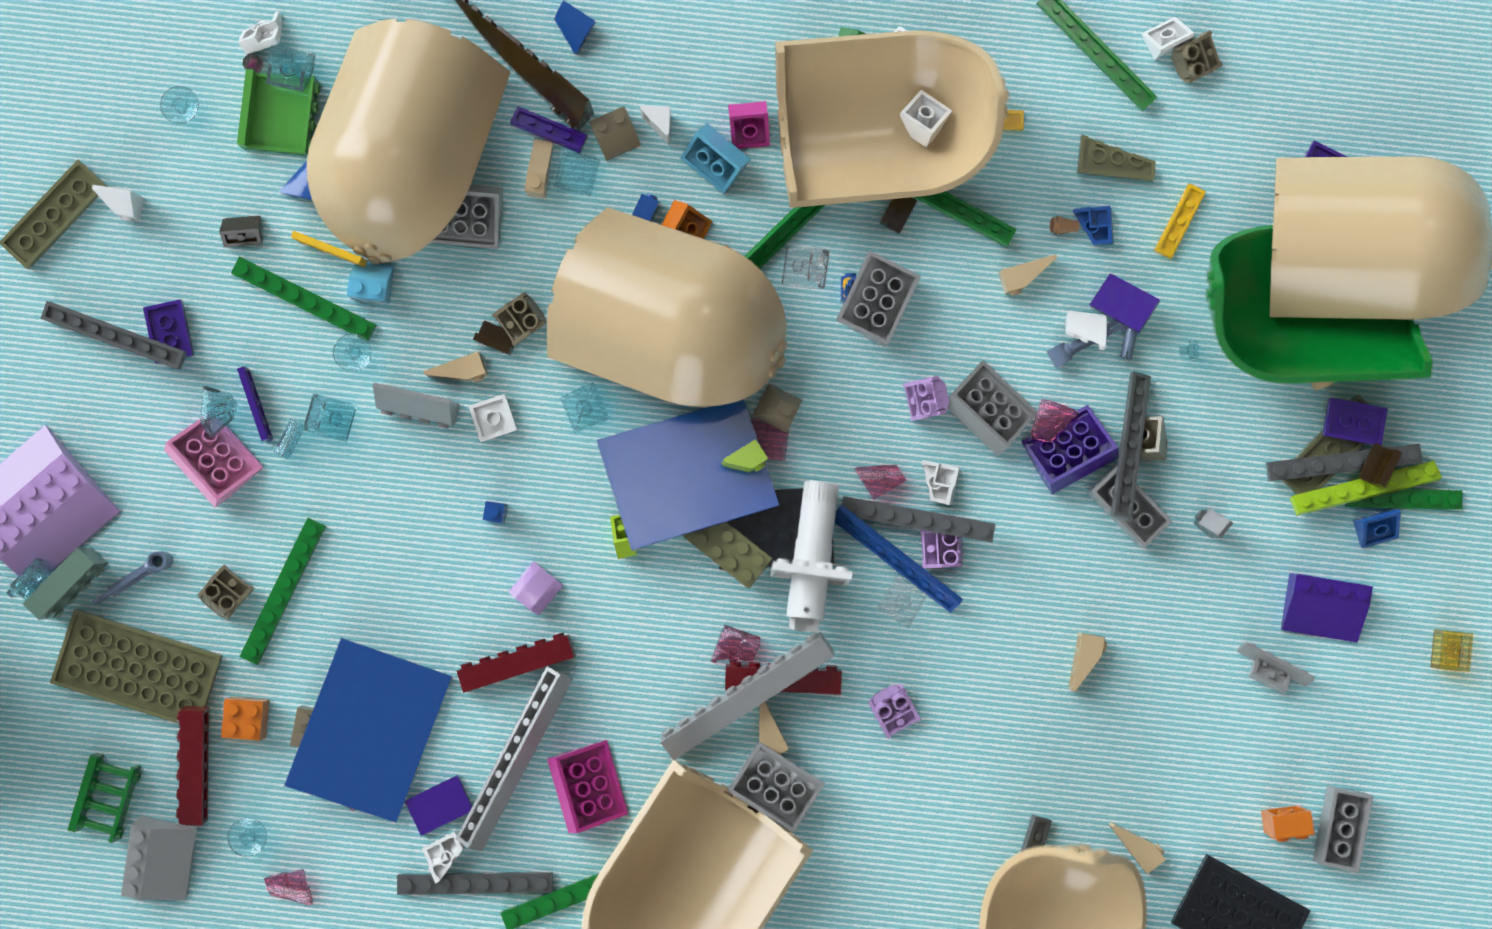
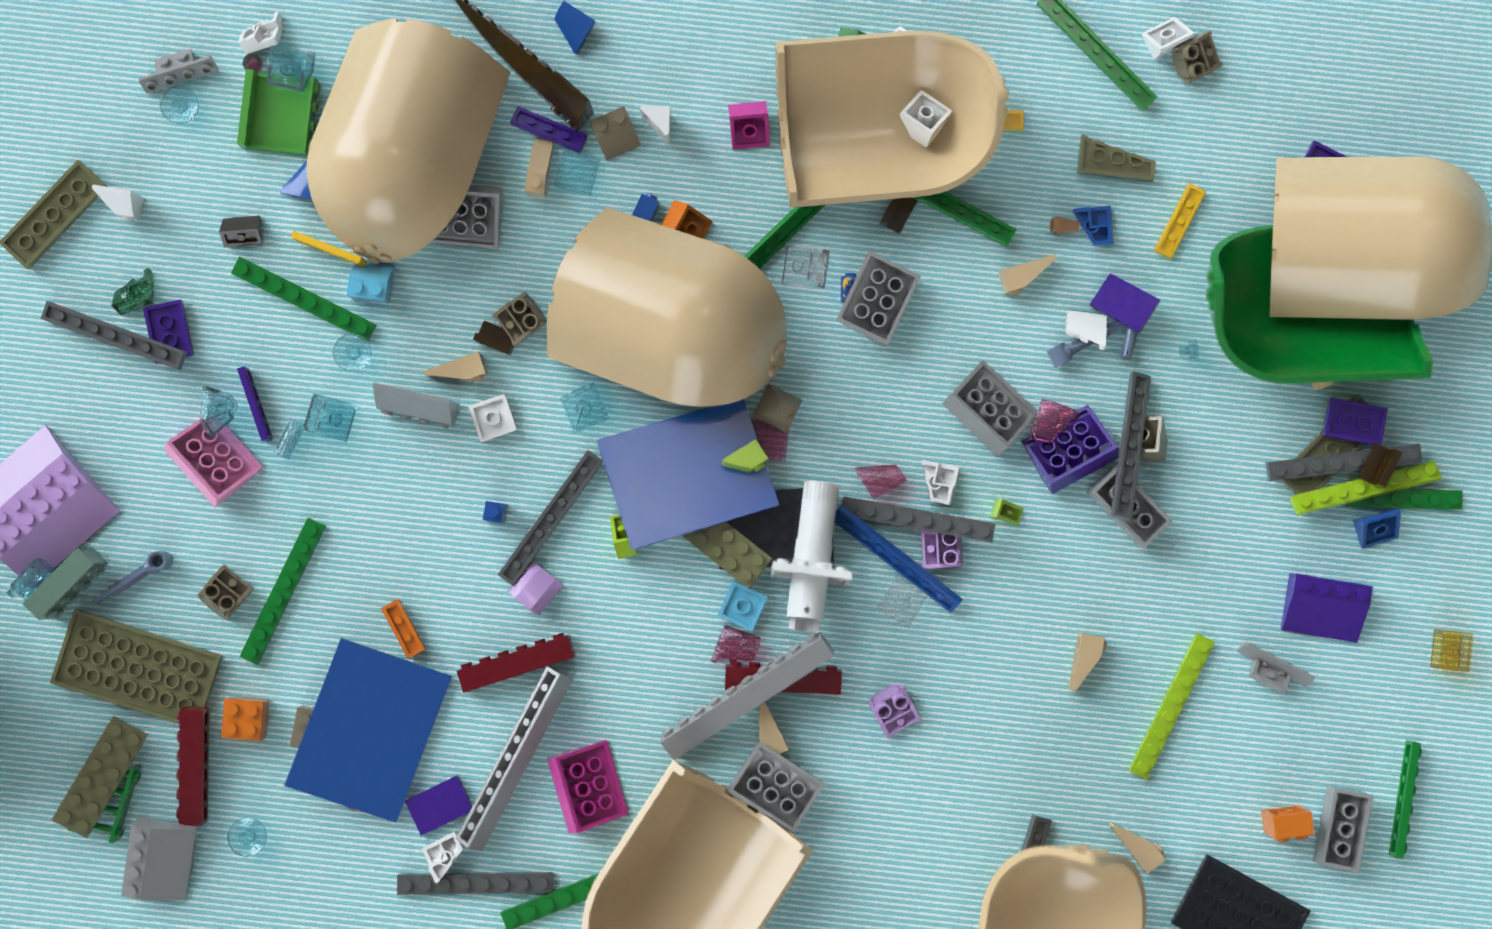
clear pink slope [264,869,313,905] -> none
medium azure slope [680,123,751,194] -> none
lavender slope [903,376,950,421] -> none
slope [1193,508,1233,538] -> none
none -> olive plate [51,716,149,838]
none -> clear green slope [111,268,154,315]
none -> light grey bracket [139,49,218,94]
none -> orange plate [381,599,426,659]
none -> dark grey plate [498,450,603,586]
none -> medium azure plate [717,581,768,632]
none -> lime slope [990,498,1024,526]
none -> lime plate [1128,633,1215,780]
none -> green plate [1389,740,1422,859]

